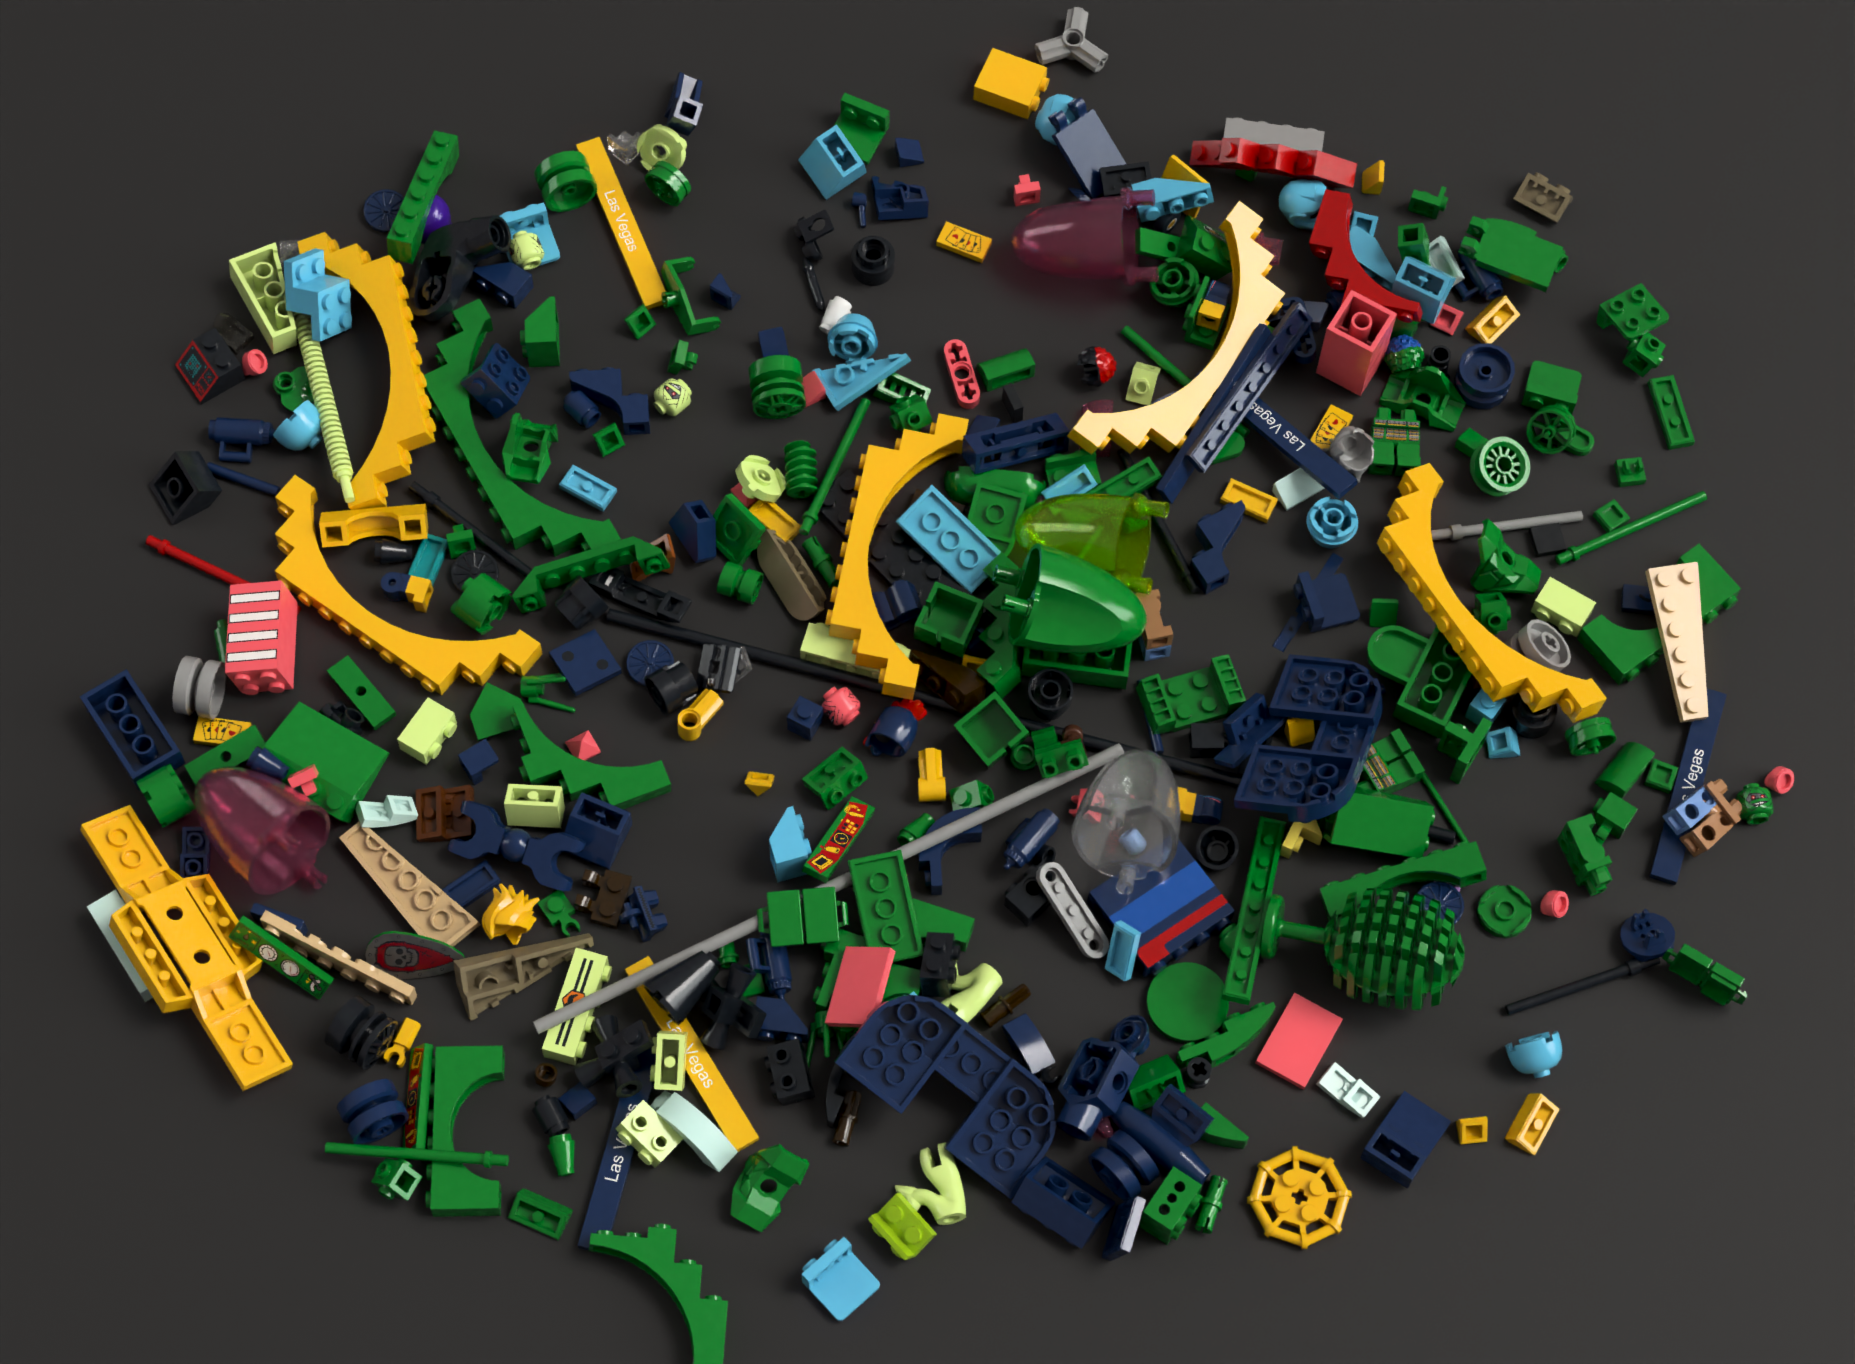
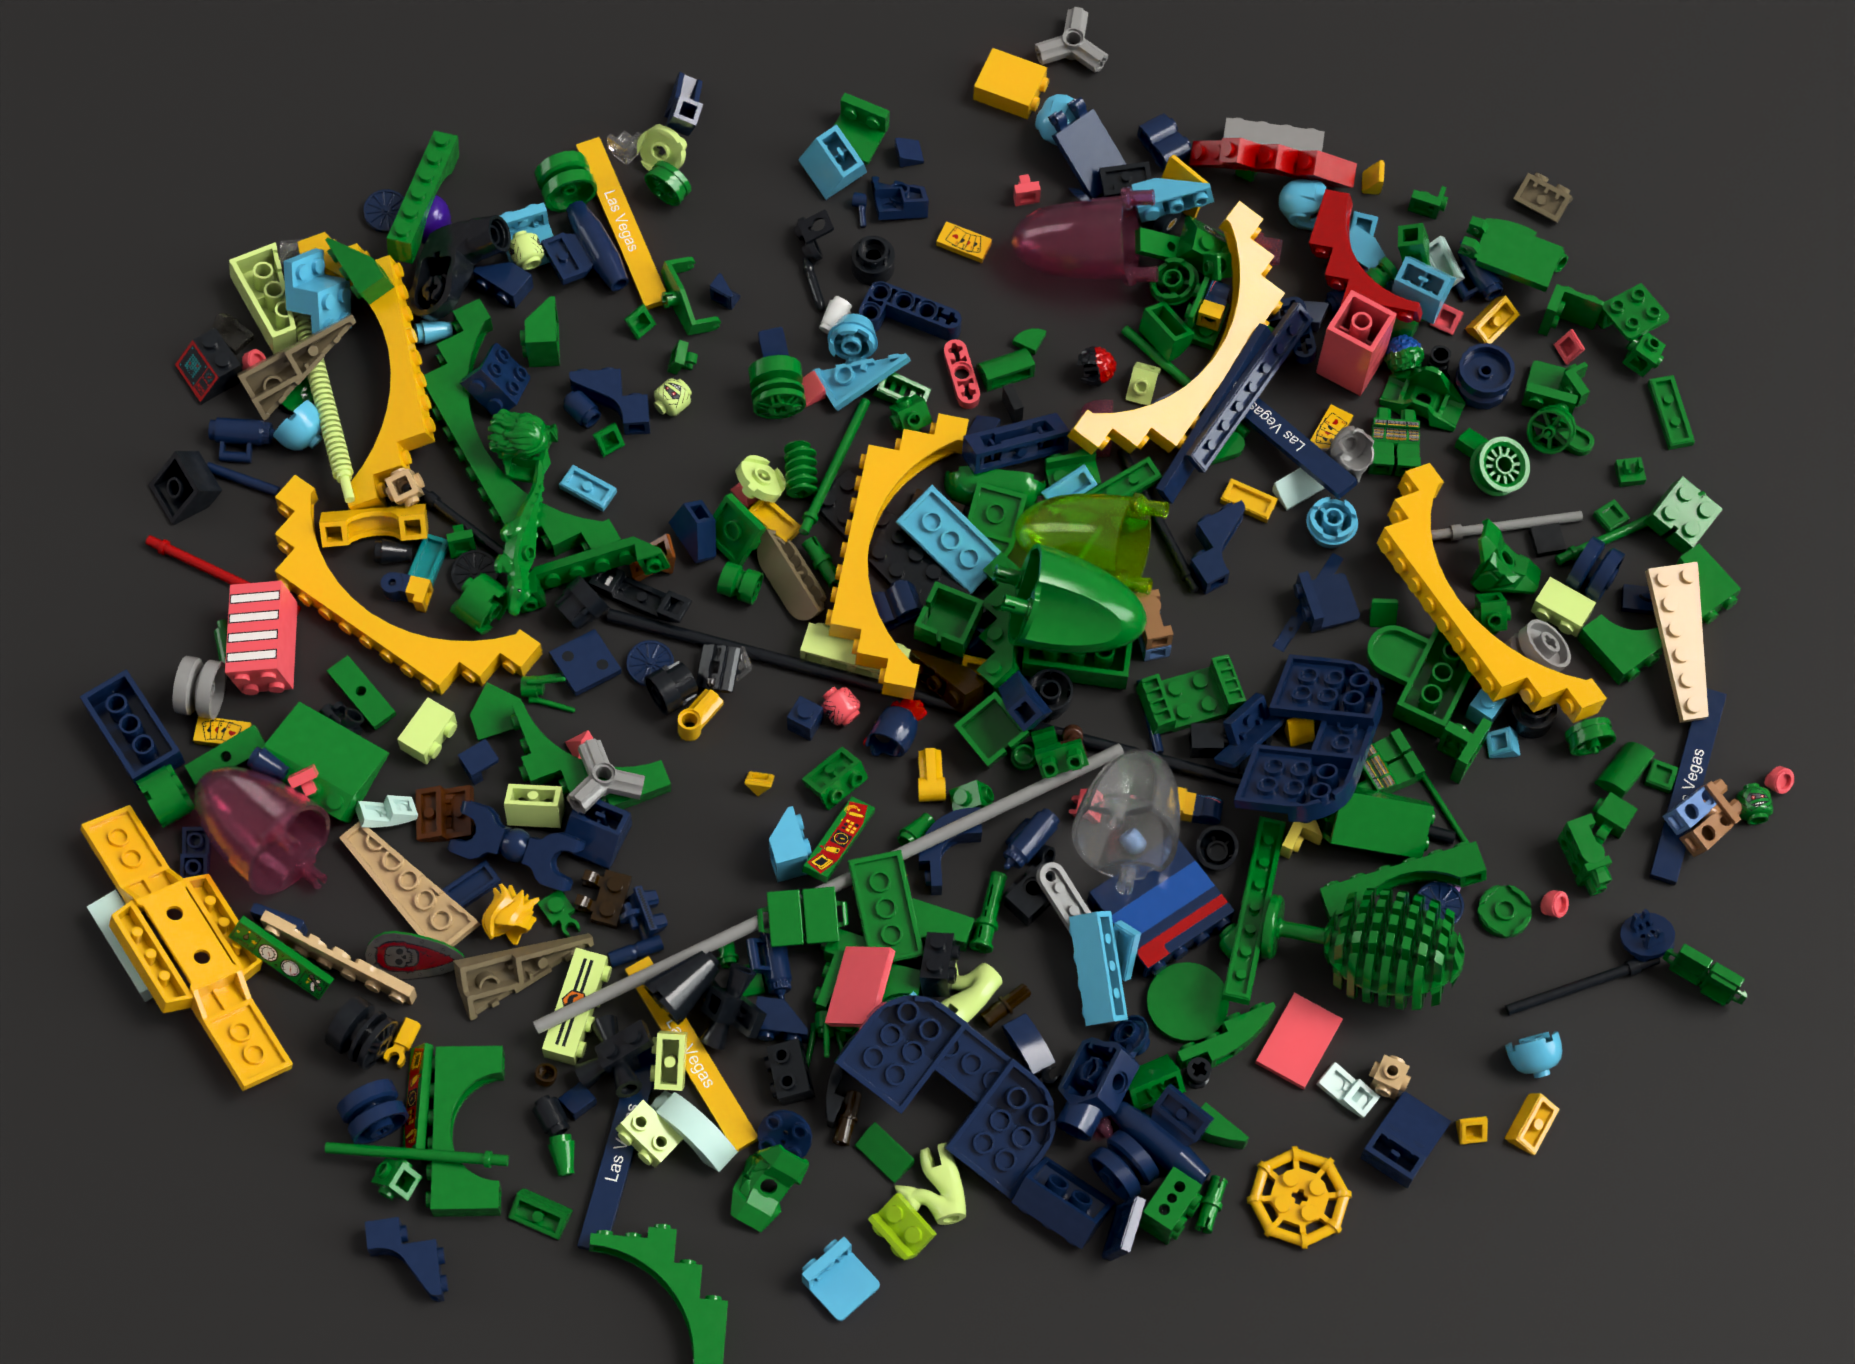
none -> dark tan wedge [237,314,356,421]
none -> green slope [325,238,394,304]
none -> dark blue arch [365,1217,449,1302]
none -> tan brick [385,468,425,507]
none -> medium azure cone [414,320,453,345]
none -> green hair [488,409,549,459]
none -> green animal [494,460,545,616]
none -> dark blue plate [541,201,629,291]
none -> light grey piece [567,738,645,814]
none -> dark blue piece [607,934,664,968]
none -> dark blue plate [757,1110,812,1158]
none -> green slope [855,1122,914,1184]
none -> dark blue beam [859,281,962,341]
none -> green pin [969,871,1007,953]
none -> dark blue slope [998,671,1052,731]
none -> green tile [1012,328,1047,355]
none -> medium azure brick [1069,911,1128,1026]
none -> dark blue brick [1137,113,1191,171]
none -> green brick [1139,301,1194,363]
none -> green bracket [1203,252,1232,281]
none -> green wheel [1366,256,1398,289]
none -> tan brick [1369,1054,1411,1100]
none -> green bracket [1538,284,1604,336]
none -> coral slope [1553,329,1585,365]
none -> green bracket [1560,362,1590,407]
none -> dark blue wheel [1564,536,1625,604]
none -> piece [1643,476,1723,554]

